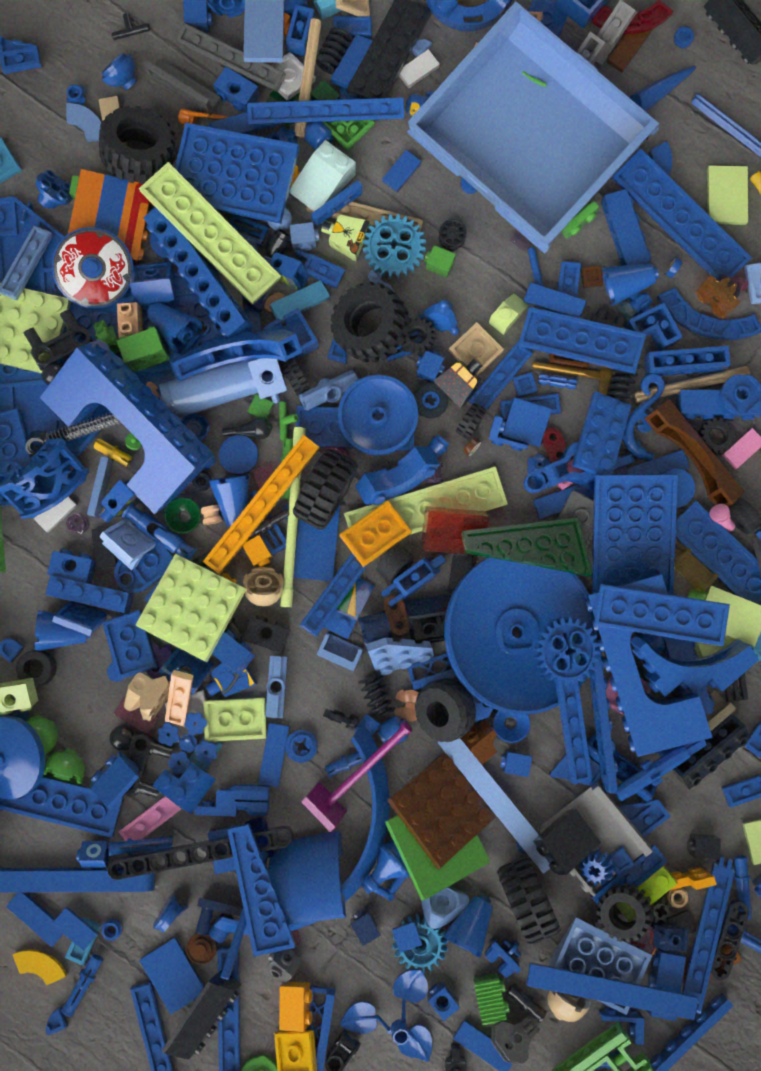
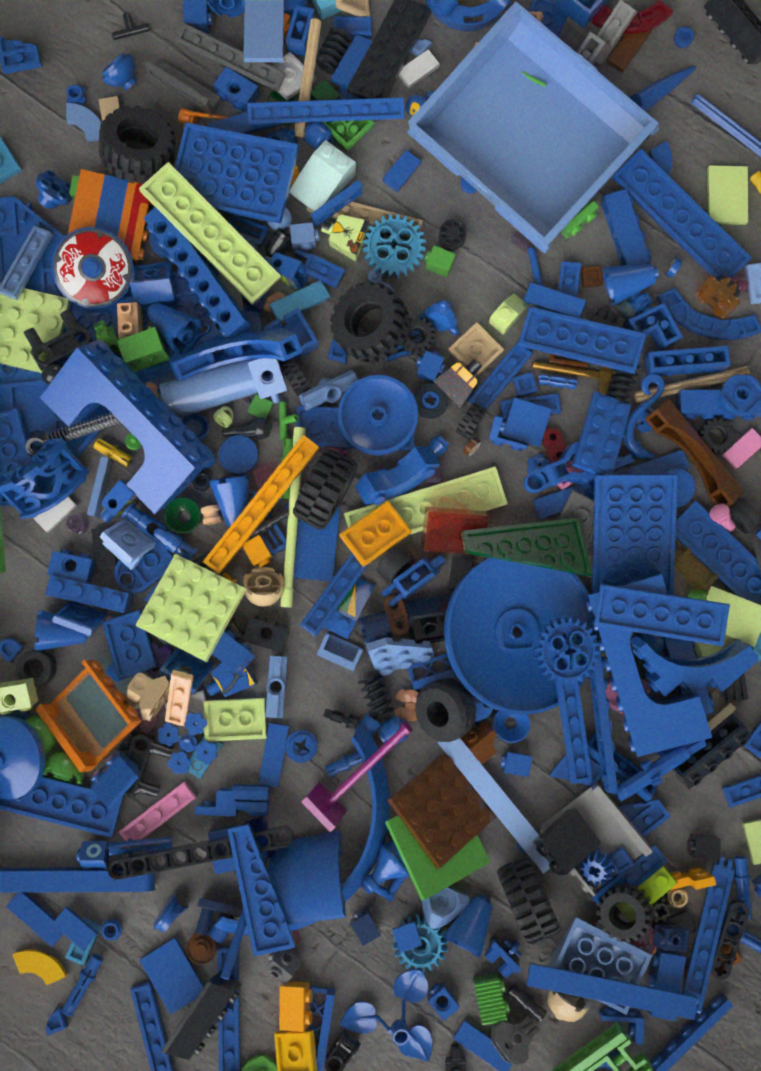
blue brick [153,762,216,814] -> none
none -> panel [35,660,141,772]
none -> yellowish green tile [213,406,233,428]

